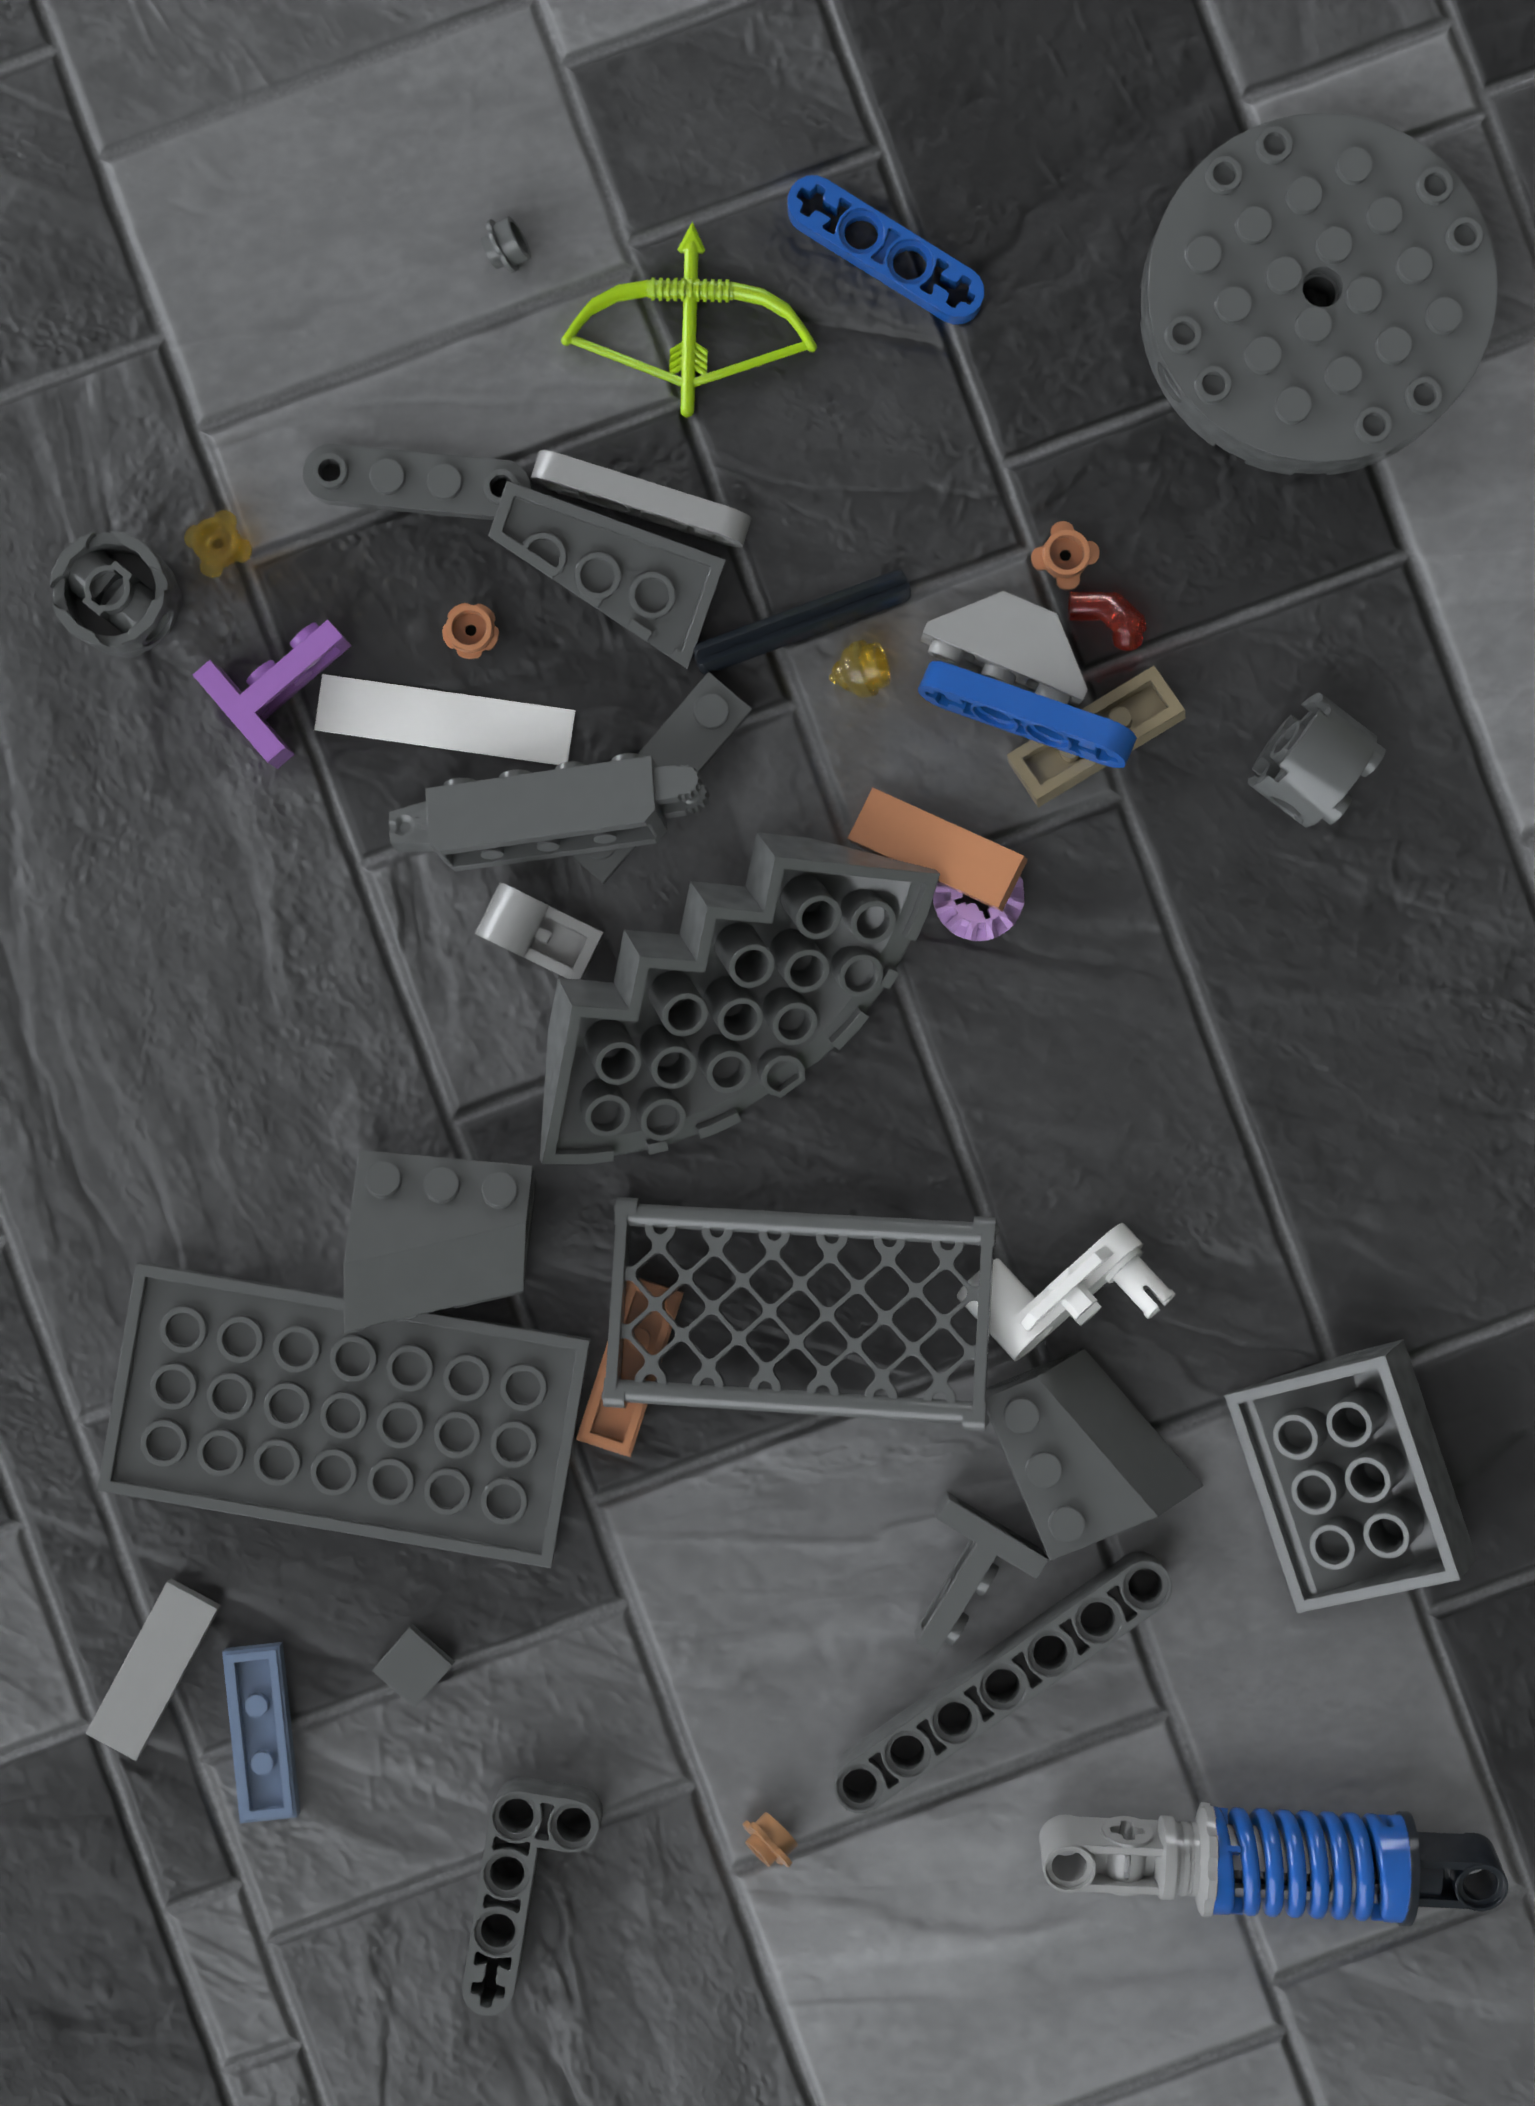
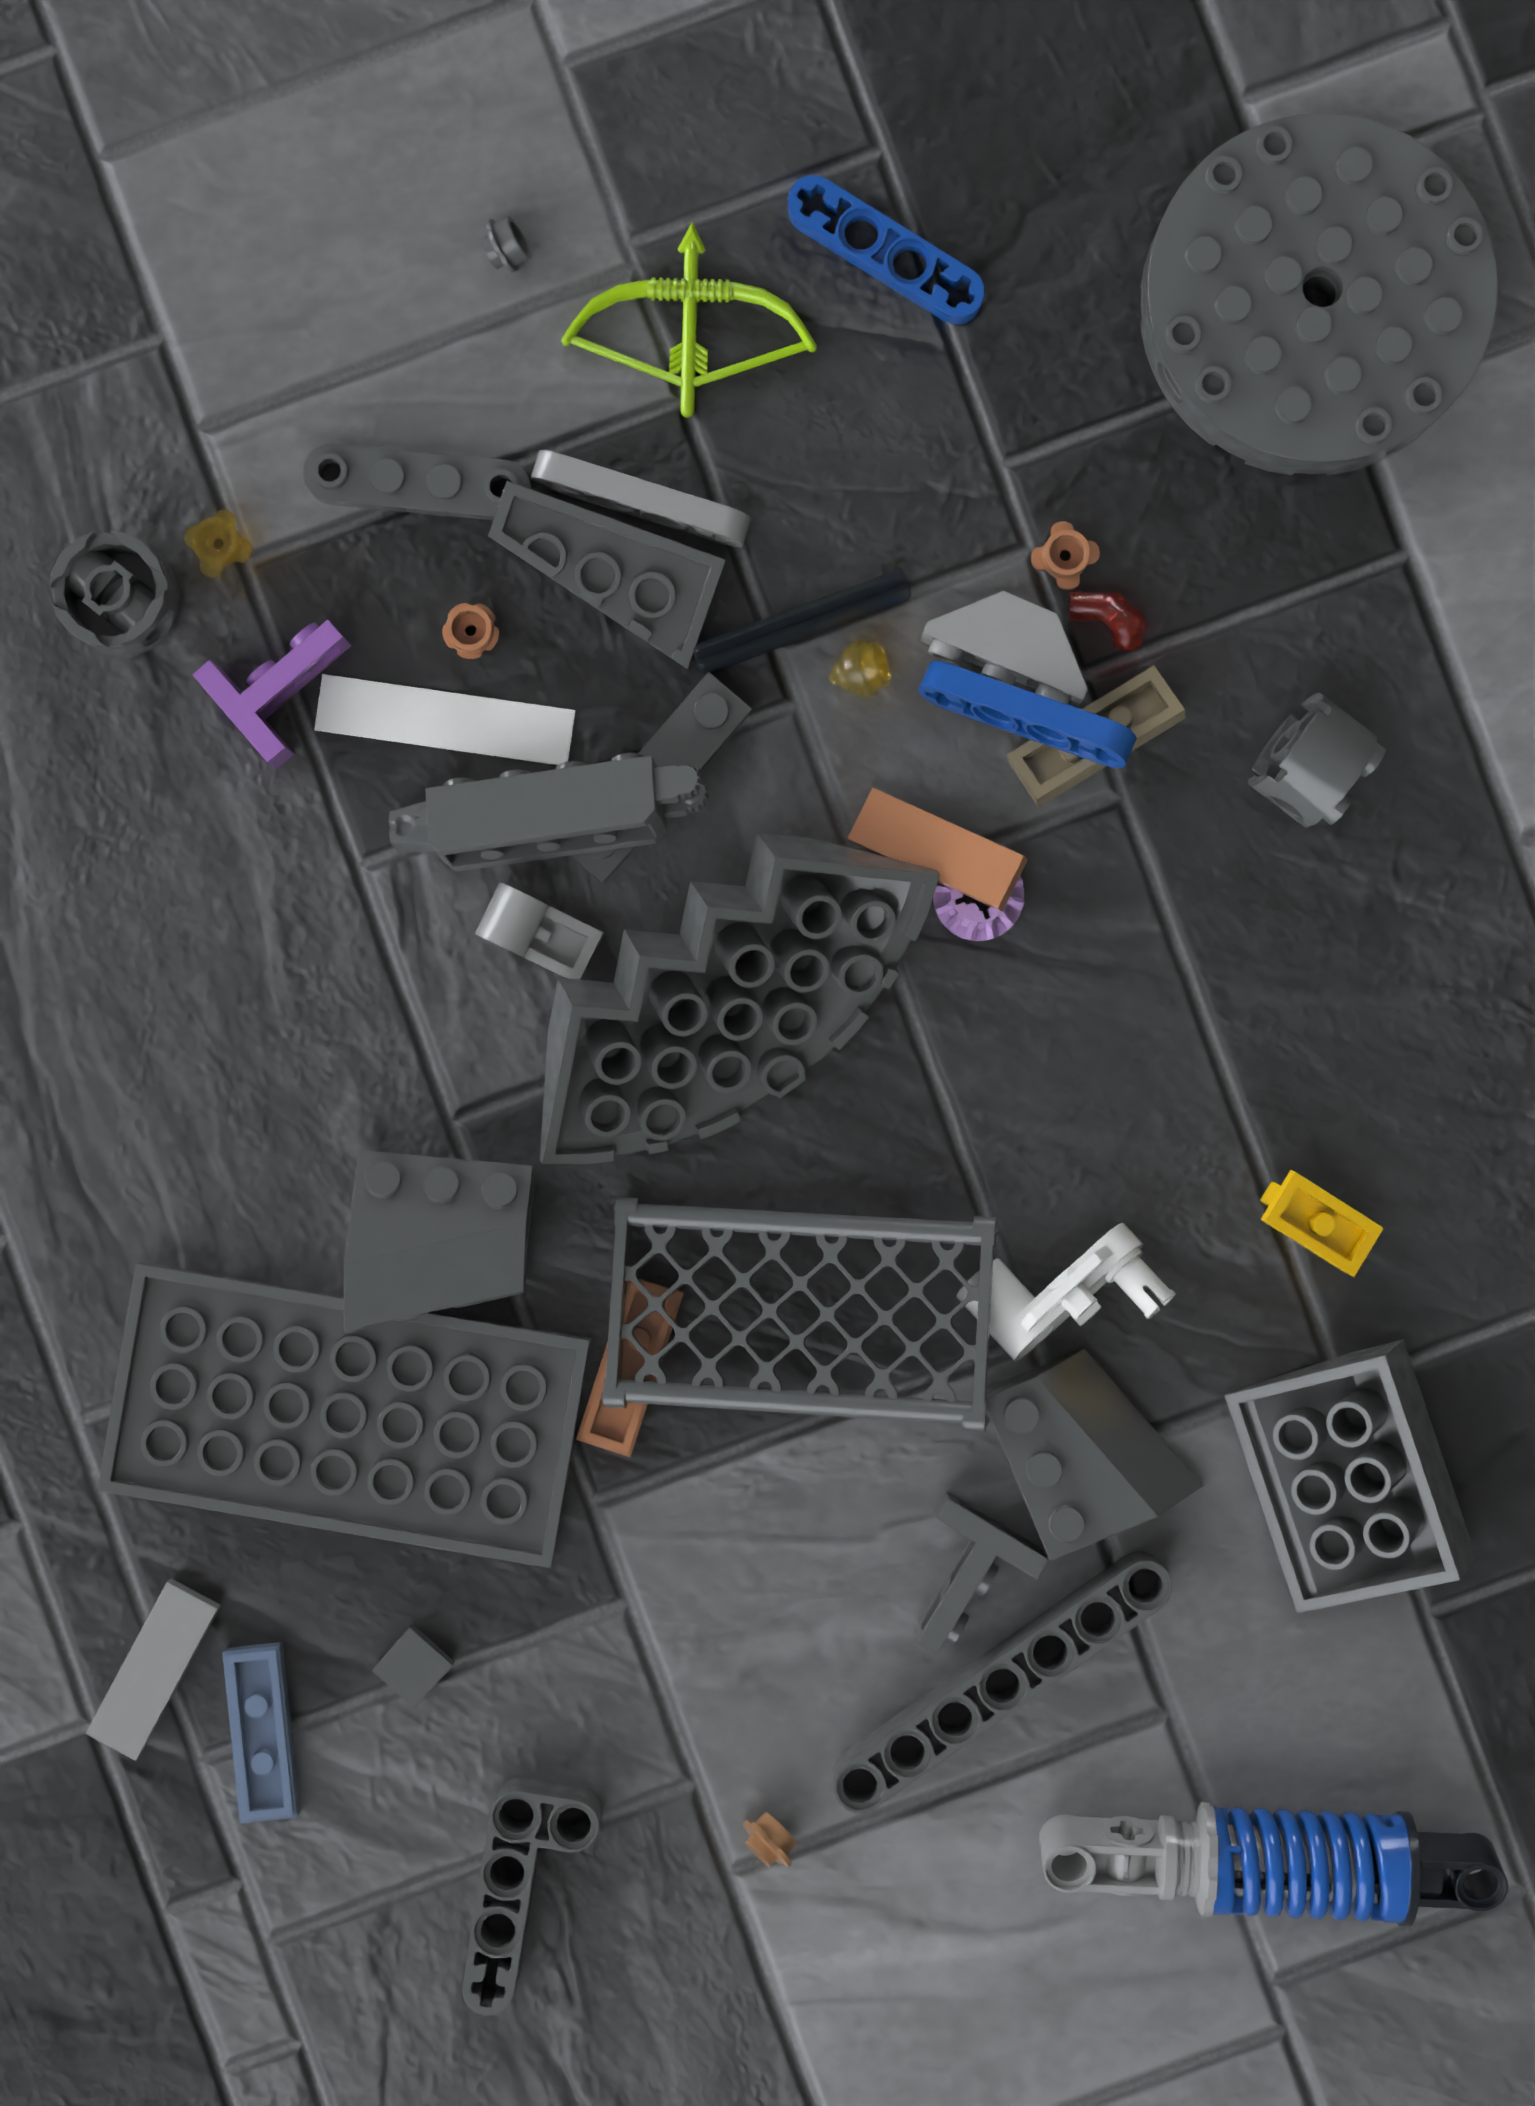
none -> yellow plate [1260,1170,1384,1277]

